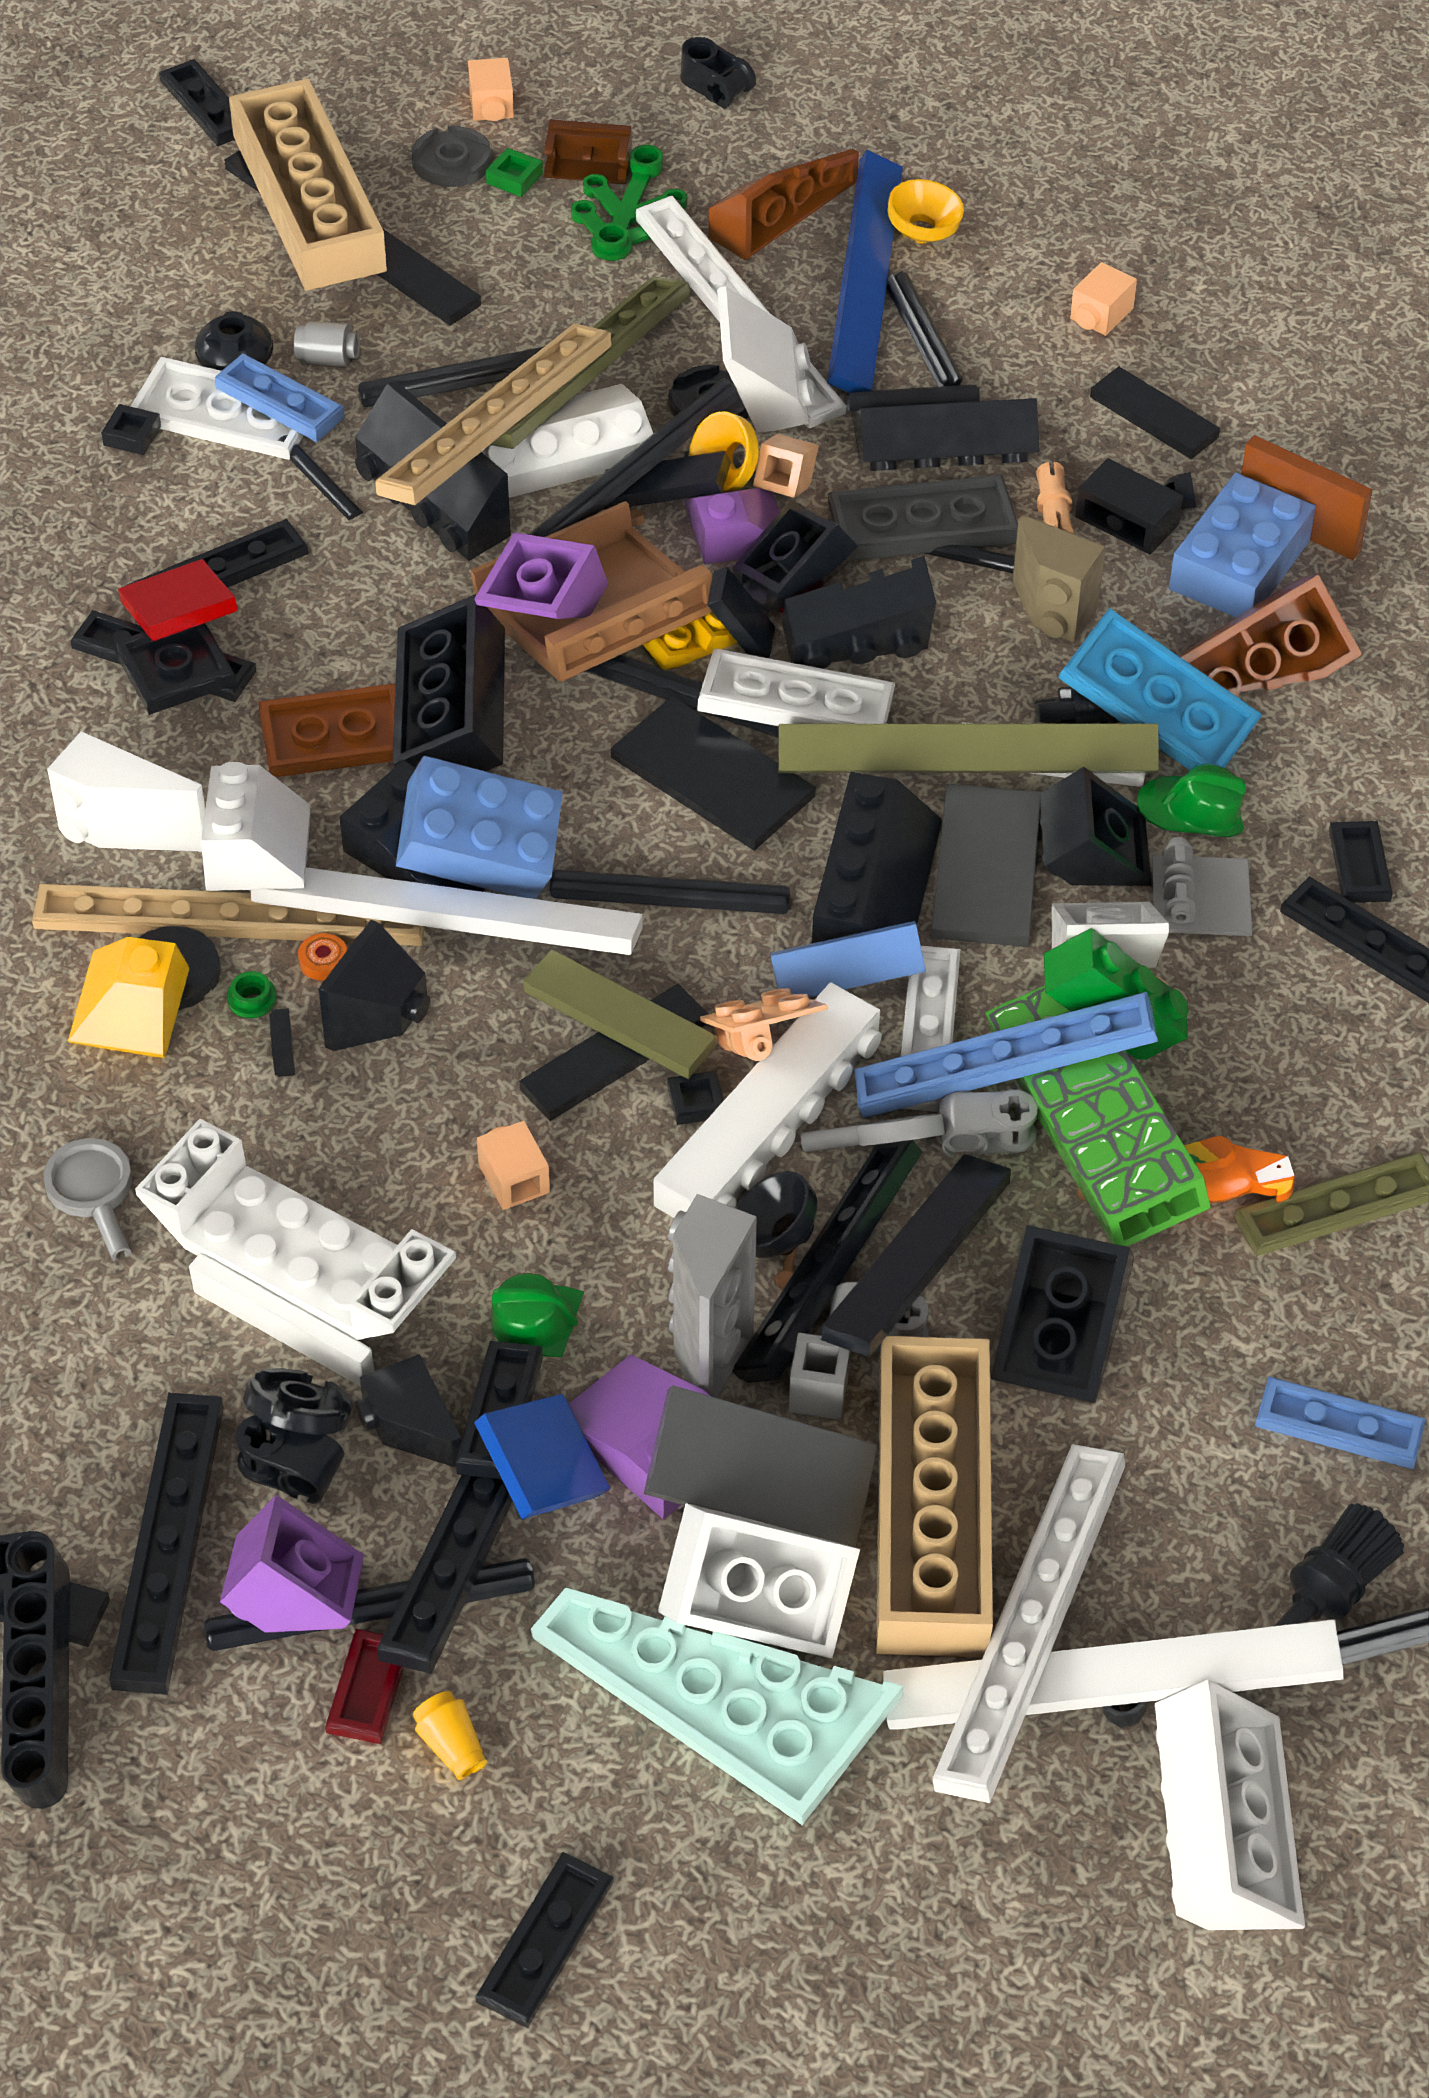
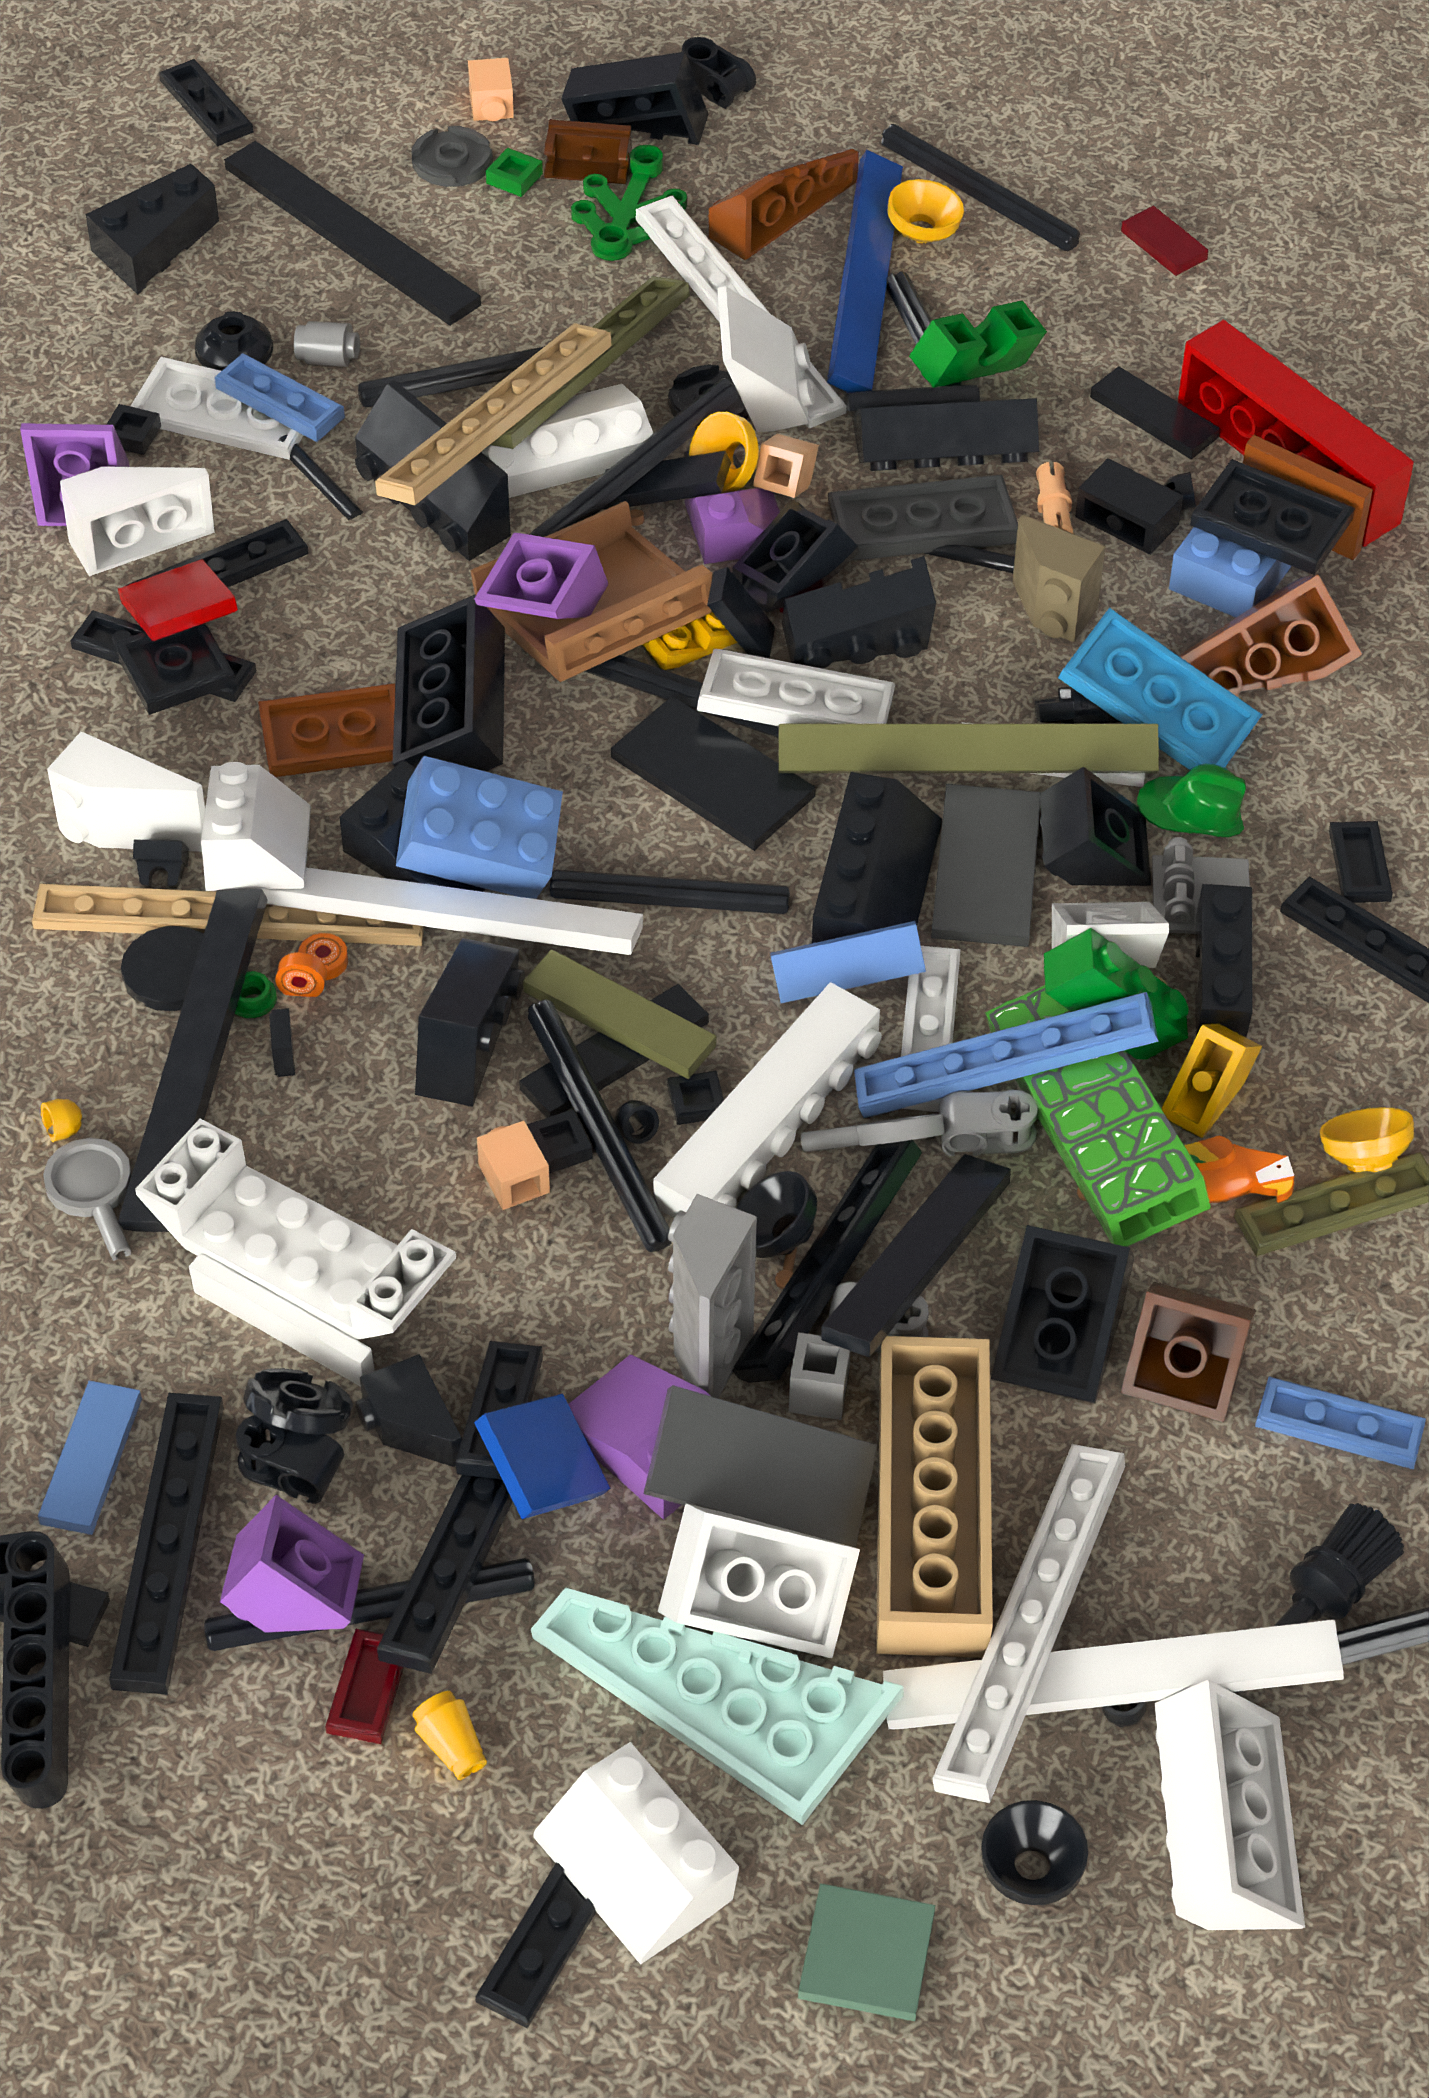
yellow slope [68,937,190,1058] -> none
tan brick [229,78,387,291] -> none
black slope [318,920,430,1051] -> none
green piece [491,1273,584,1357] -> none
light nougat hinge [700,988,828,1061] -> none
light nougat brick [1070,262,1137,336] -> none
none -> medium lavender slope [20,423,130,526]
none -> medium blue tile [38,1380,142,1535]
none -> yellow hinge [41,1099,82,1142]
none -> white slope [60,467,215,576]
none -> black wedge [85,164,219,295]
none -> black tile [118,889,268,1232]
none -> black tile [133,839,189,888]
none -> orange tile [275,952,327,997]
none -> black wedge [415,938,525,1107]
none -> black plate [527,1109,593,1174]
none -> black axle [528,999,672,1252]
none -> white slope [534,1742,739,1964]
none -> black wedge [561,52,709,145]
none -> black hinge [614,1100,659,1144]
none -> sand green tile [798,1883,936,2021]
none -> black axle [881,124,1080,252]
none -> green arch [909,300,1047,388]
none -> black piece [981,1800,1088,1905]
none -> reddish brown slope [1120,1282,1256,1422]
none -> dark red tile [1121,205,1209,276]
none -> yellow slope [1161,1024,1262,1138]
none -> red brick [1178,320,1414,547]
none -> black tile [1190,459,1355,575]
none -> black arch [1195,884,1253,1037]
none -> yellow piece [1319,1107,1414,1173]

